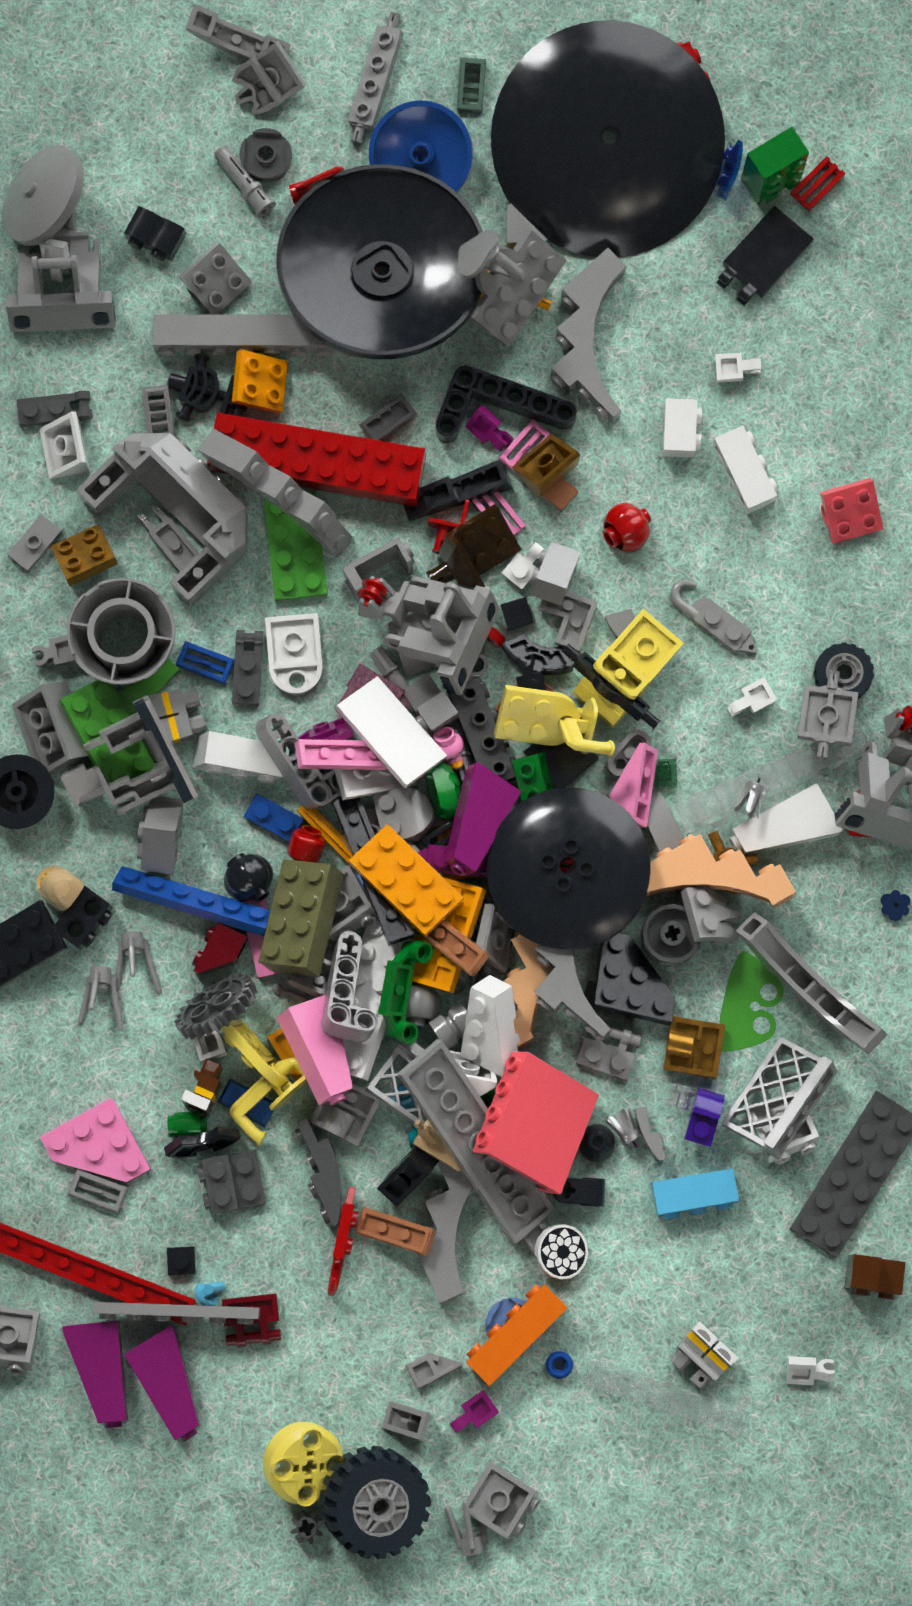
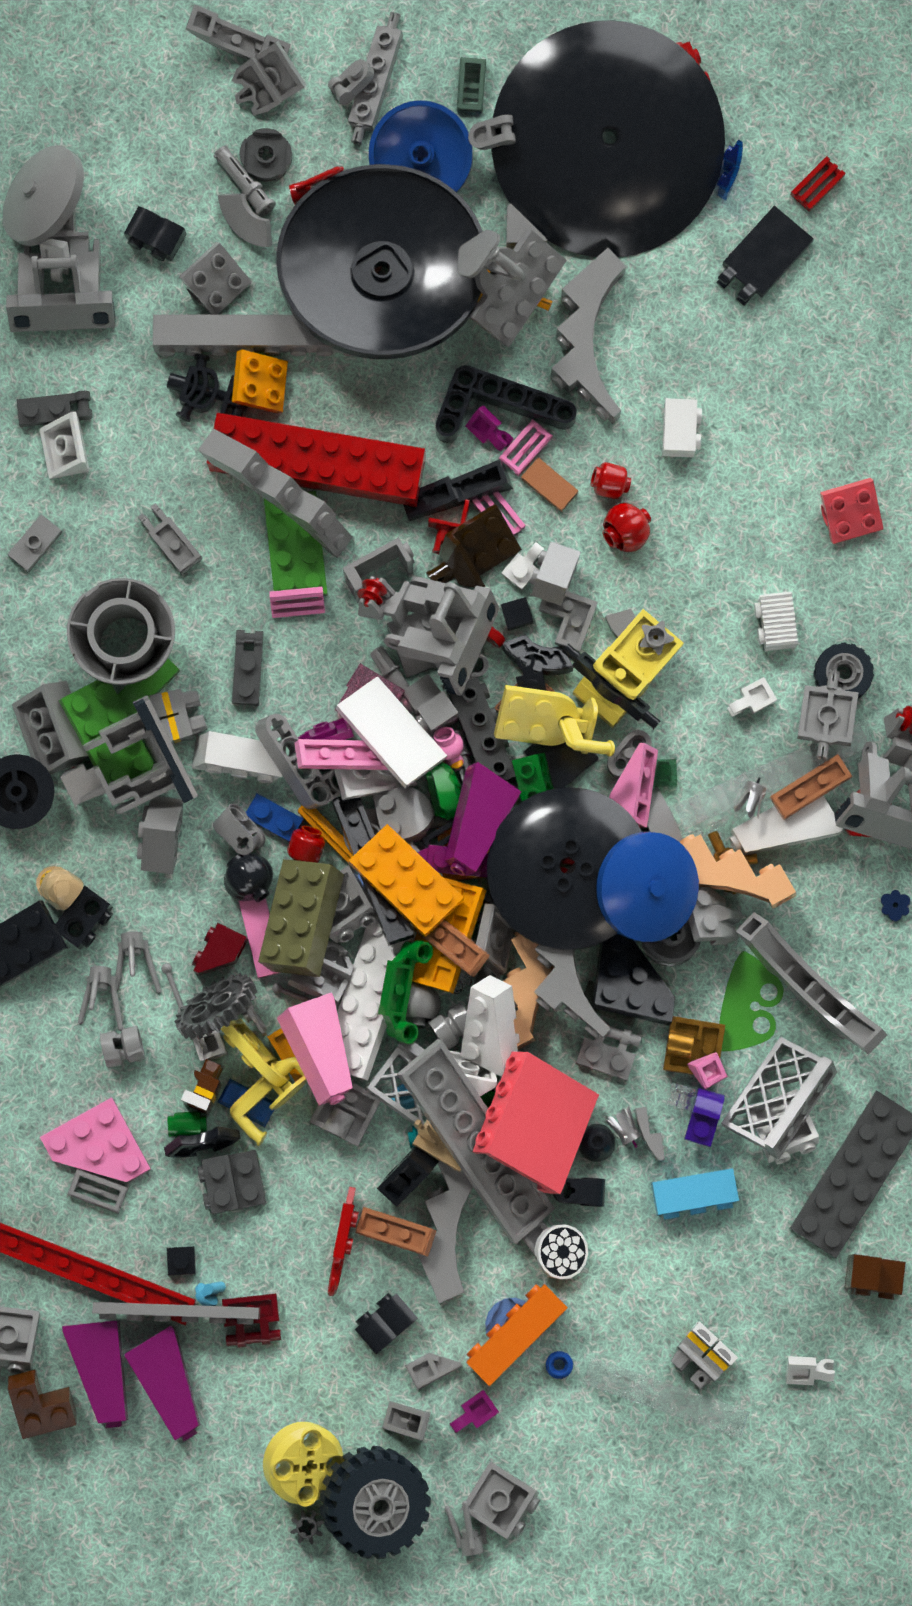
light grey plate [32,635,76,667] -> none
pearl gold plate [51,524,118,586] -> none
light grey wedge [77,433,248,607] -> none
blue plate [112,866,271,936] -> none
light grey slope [142,385,175,437] -> none
blue tile [176,641,235,685] -> none
white tile [265,613,323,695] -> none
dark grey slope [295,1118,342,1227] -> none
light grey beam [321,931,378,1043] -> none
dark grey plate [359,393,417,441] -> none
pearl gold slope [512,434,580,498] -> none
light grey plate [671,580,758,654] -> none
white brick [713,426,779,514] -> none
white plate [715,353,761,383] -> none
green brick [741,127,809,205] -> none
none -> reddish brown brick [8,1369,77,1439]
none -> light grey wheel [100,1025,145,1068]
none -> light grey hinge [161,963,184,1013]
none -> light grey piece [213,803,265,855]
none -> light grey tile [218,193,272,247]
none -> light grey piece [242,1005,267,1037]
none -> bright pink tile [269,587,325,618]
none -> light grey plate [328,59,374,105]
none -> black brick [355,1293,418,1355]
none -> light grey plate [468,115,516,150]
none -> red head [590,462,631,499]
none -> blue dish [597,832,699,942]
none -> light grey plate [640,621,674,655]
none -> bright pink slope [688,1052,728,1090]
none -> white brick [754,592,798,651]
none -> nougat tile [769,754,853,820]

